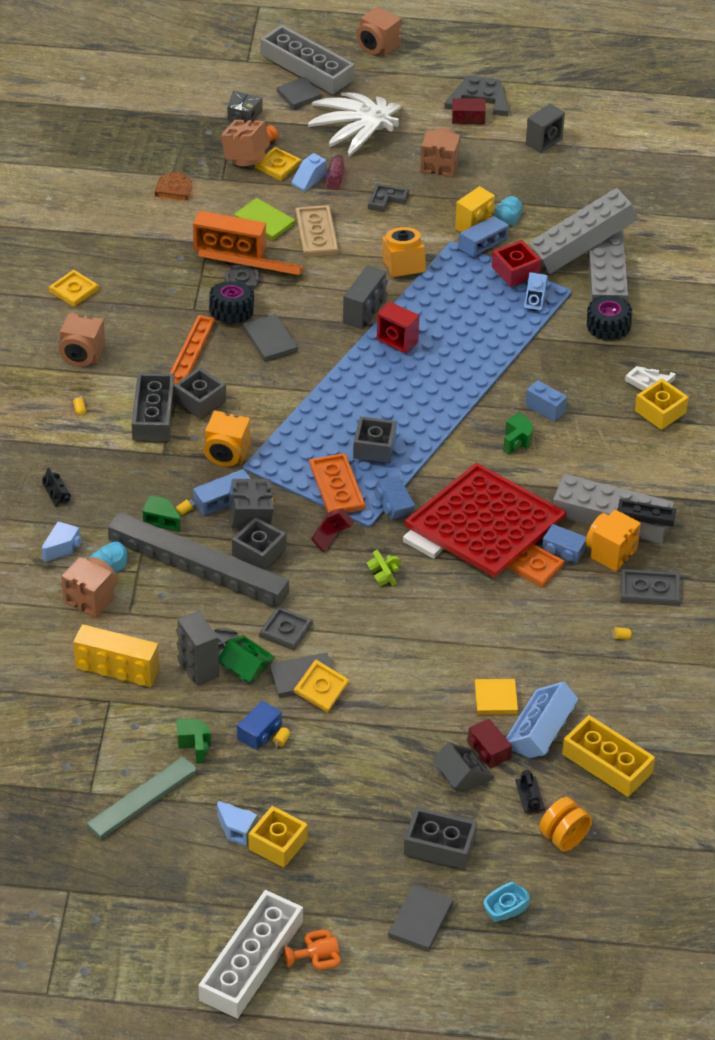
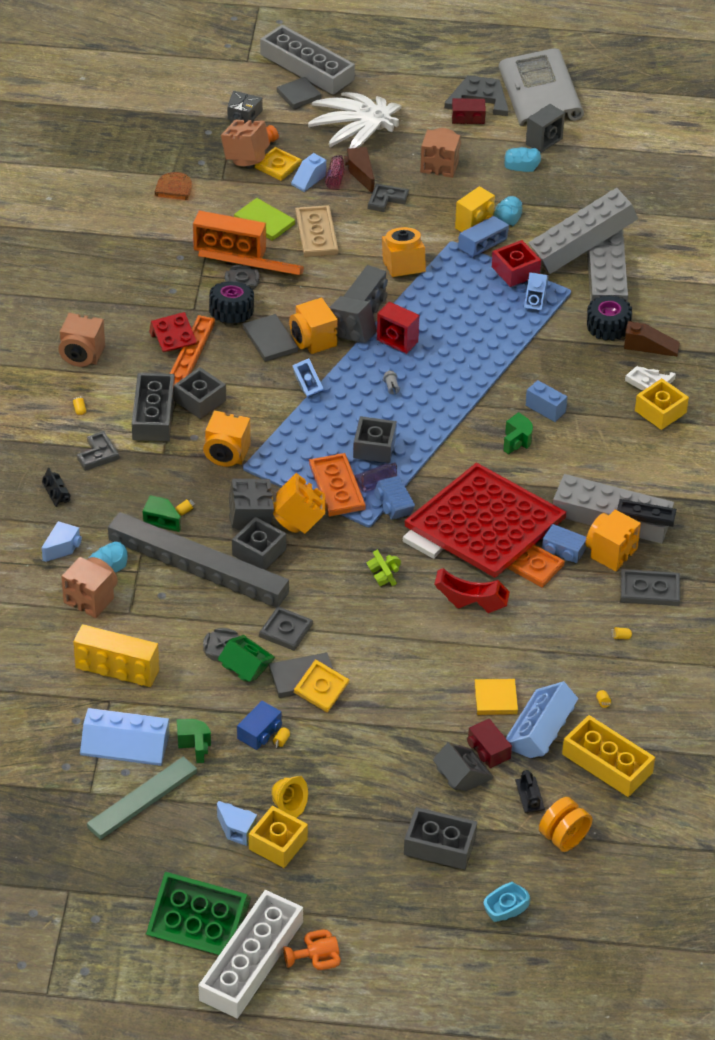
yellow tile [49,270,99,307] -> none
dark grey brick [176,611,219,686] -> none
medium blue brick [193,469,251,516] -> none
dark red bracket [311,508,354,552] -> none
nougat piece [356,6,402,56] -> none
dark grey tile [388,884,453,952] -> none
none -> dark grey tile [77,431,119,471]
none -> light blue slope [80,708,170,766]
none -> green slope [146,872,251,955]
none -> red bracket [149,312,196,352]
none -> yellow piece [271,776,308,818]
none -> light orange piece [273,473,325,534]
none -> light orange piece [289,297,338,354]
none -> light blue slope [292,358,324,397]
none -> dark grey brick [329,296,377,343]
none -> reddish brown slope [344,147,375,192]
none -> clear purple panel [355,462,397,493]
none -> light grey pin [383,371,400,394]
none -> red arch [434,568,510,613]
none -> light grey piece [498,48,584,126]
none -> medium azure piece [504,147,541,172]
none -> yellow piece [596,690,611,708]
none -> reddish brown slope [624,321,680,357]

